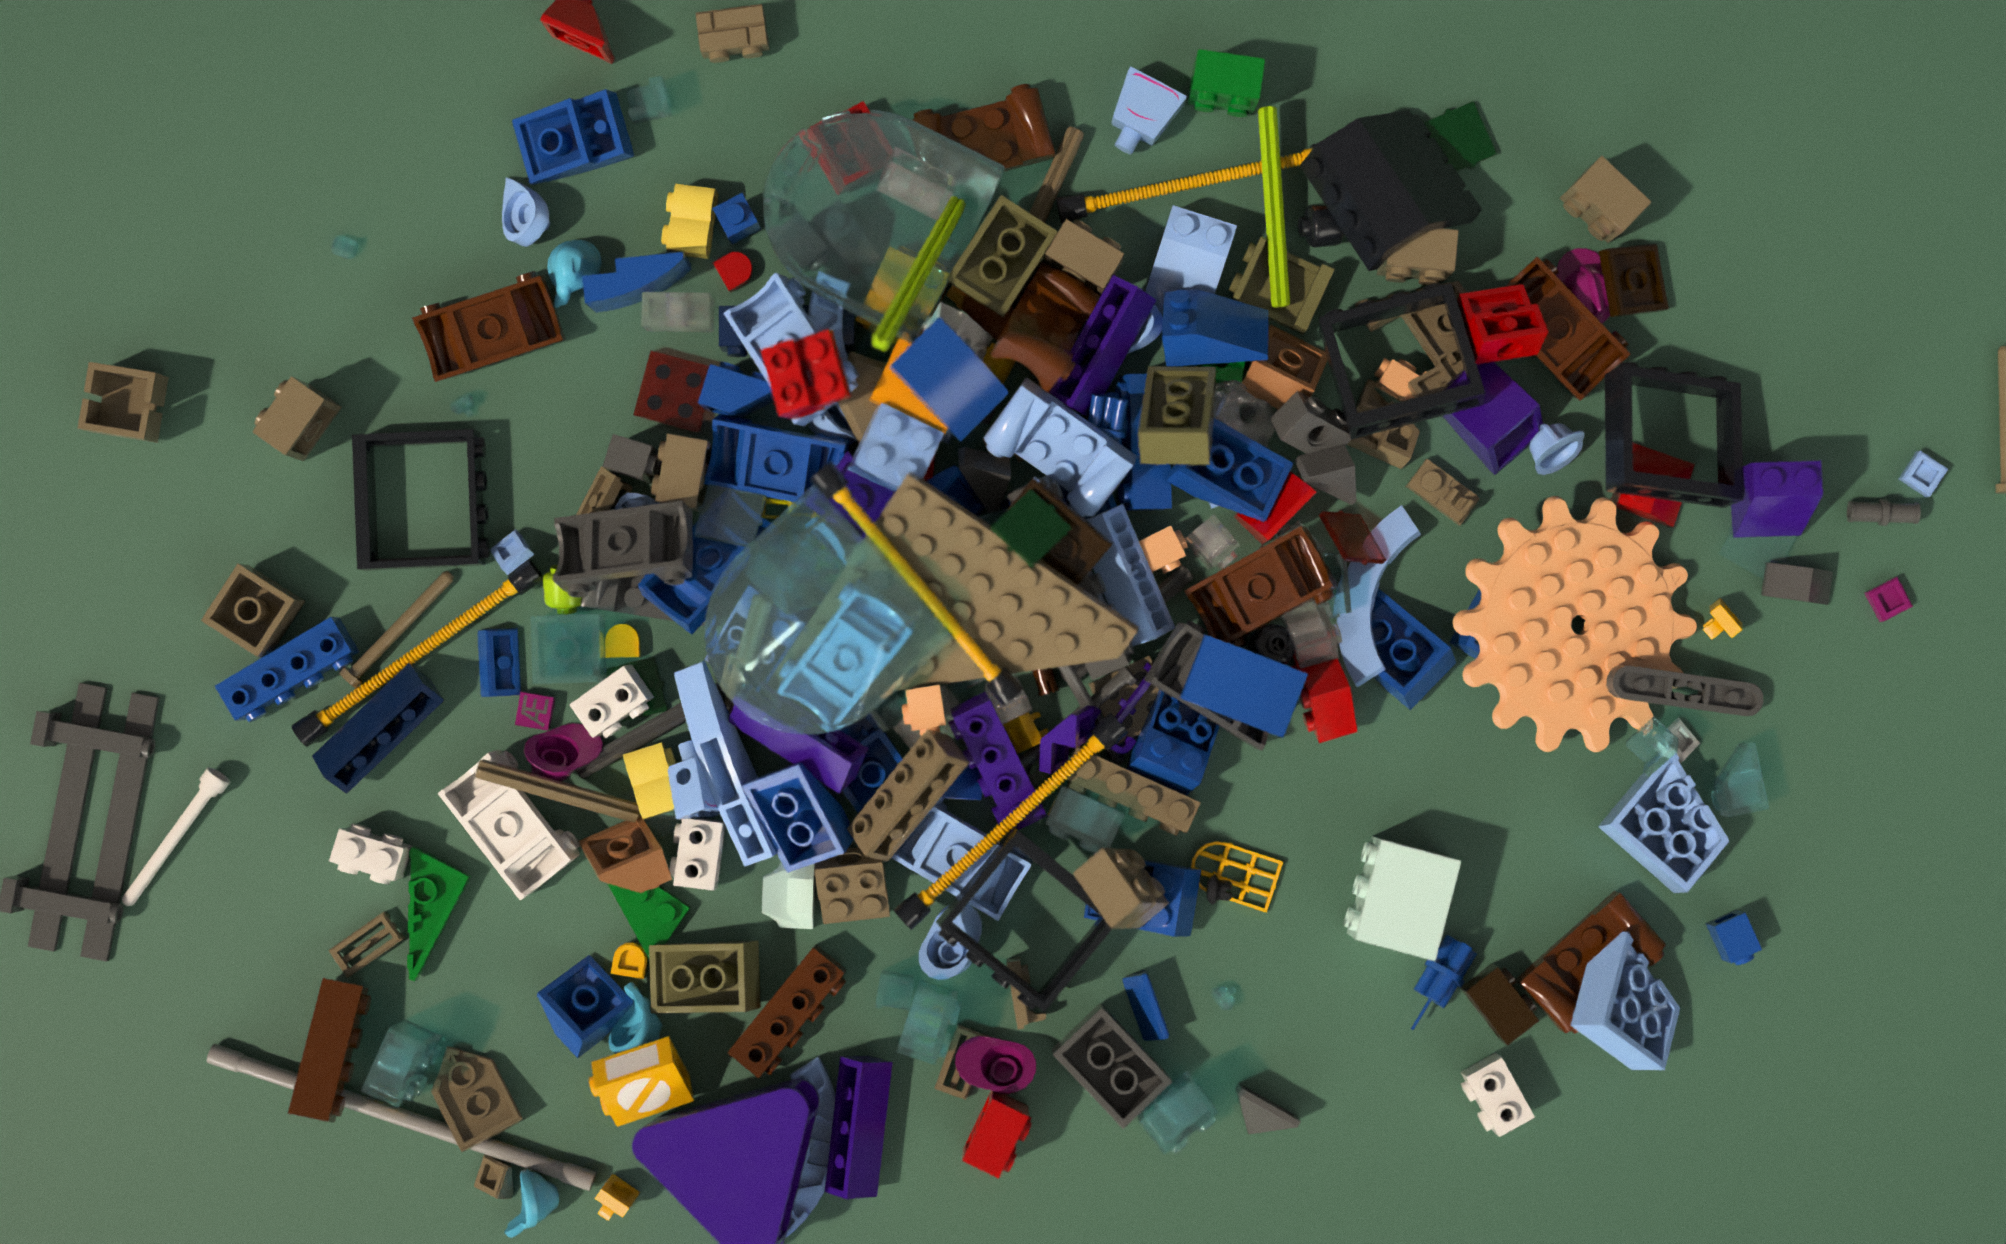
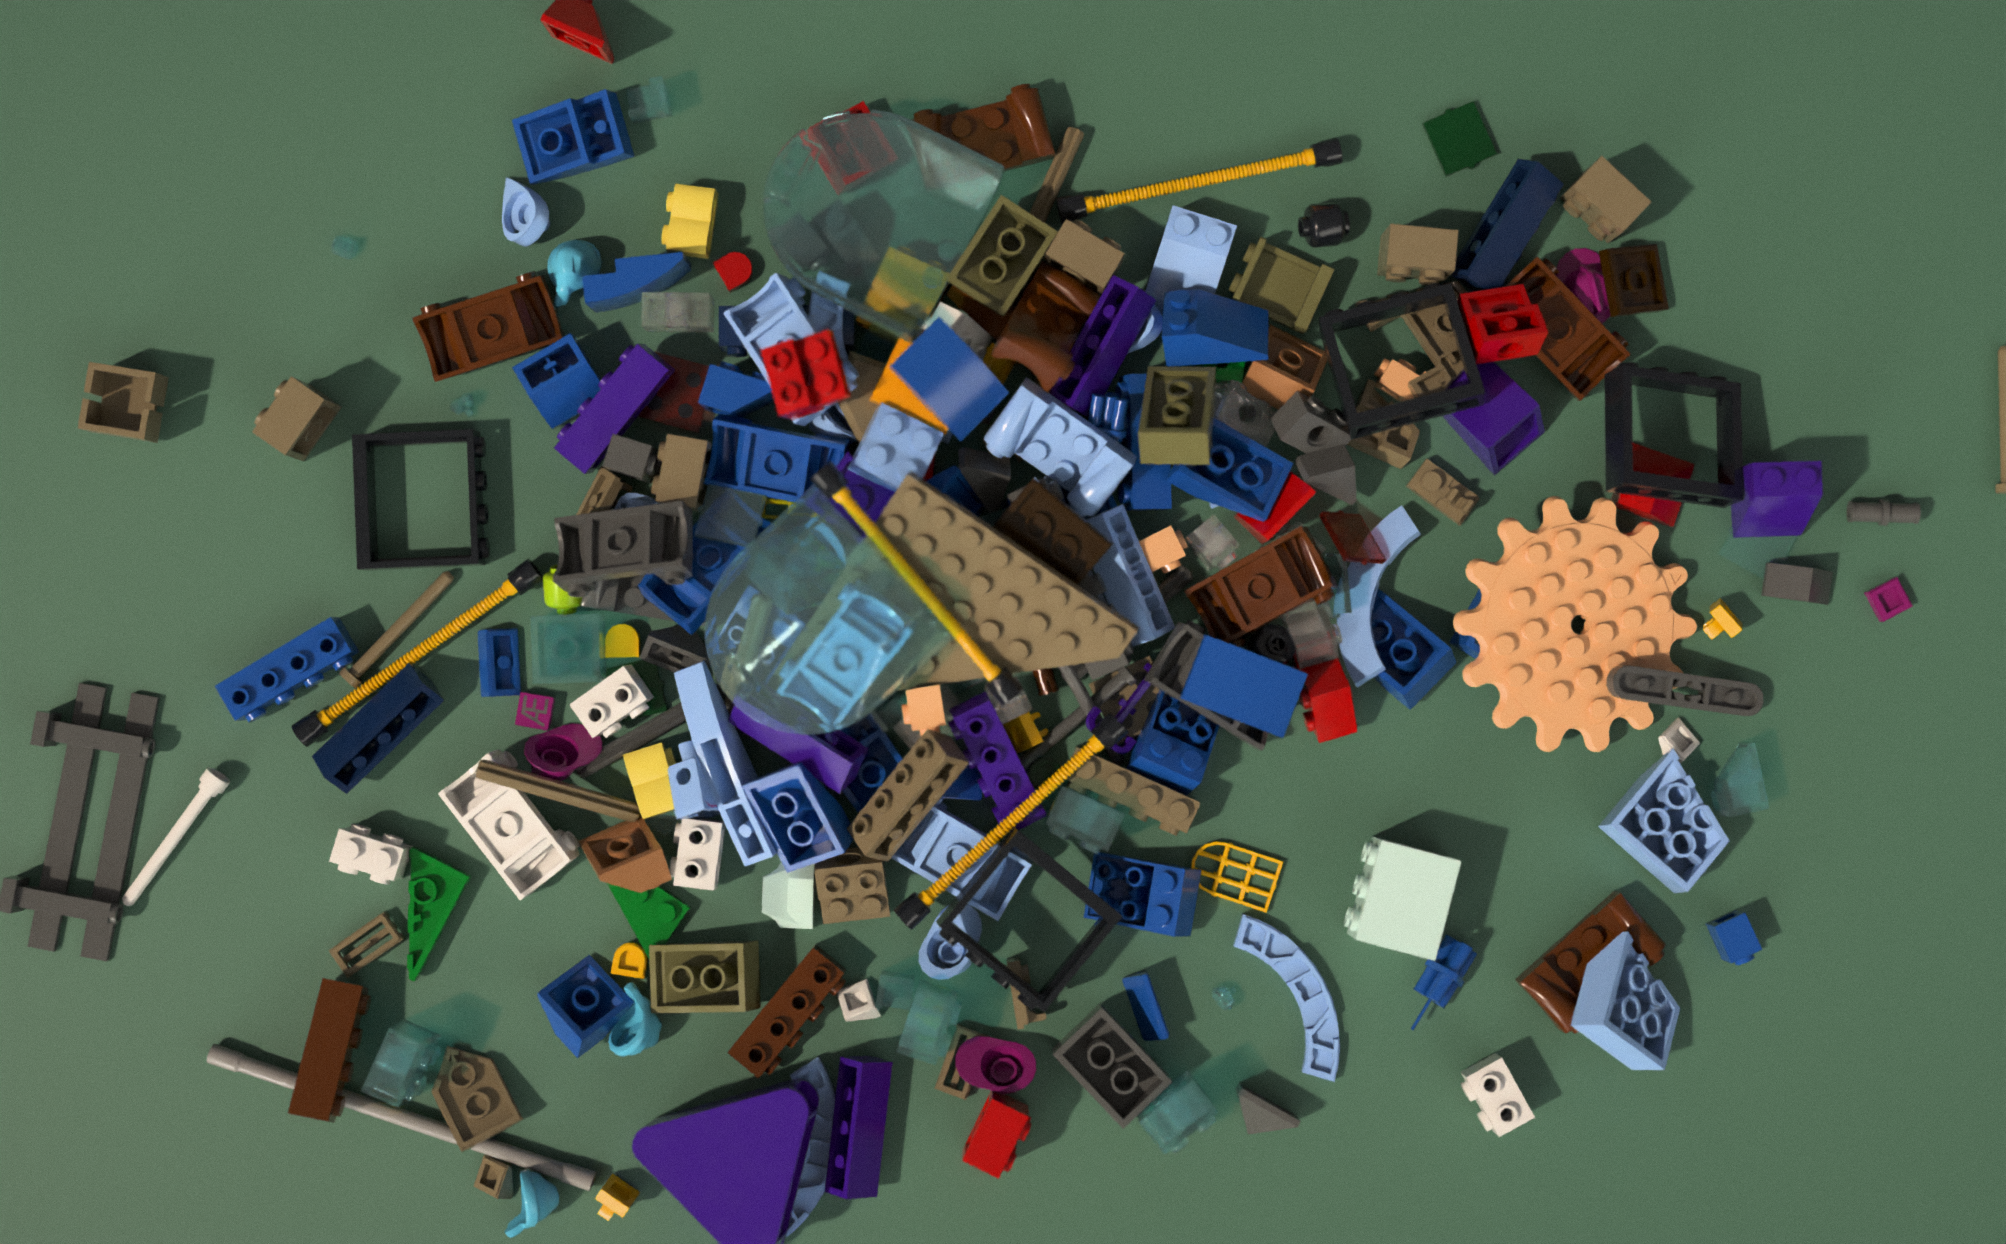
dark tan brick [201,564,305,657] -> none
light blue tile [490,529,534,575] -> none
yellow brick [589,1036,694,1127] -> none
dark tan brick [696,4,770,63] -> none
blue brick [712,193,761,245] -> none
lime axle [872,196,966,350] -> none
clear brick [877,147,956,221] -> none
dark green piece [990,489,1071,568] -> none
dark purple slope [1039,705,1094,774] -> none
dark tan piece [1073,848,1169,929] -> none
light blue torso [1111,66,1187,154] -> none
green brick [1187,49,1265,117] -> none
black piece [1206,874,1232,905] -> none
lime axle [1258,106,1290,308] -> none
black hinge [1300,110,1482,271] -> none
dark brown brick [1460,963,1539,1046] -> none
light blue piece [1529,423,1585,475] -> none
clear light blue panel [1626,717,1679,777] -> none
light blue tile [1899,450,1948,498] -> none
none -> blue slope [512,333,601,430]
none -> dark purple brick [554,344,675,474]
none -> dark grey slope [639,625,713,672]
none -> white slope [837,979,881,1022]
none -> light blue tile [1233,913,1340,1082]
none -> dark blue brick [1451,159,1564,292]

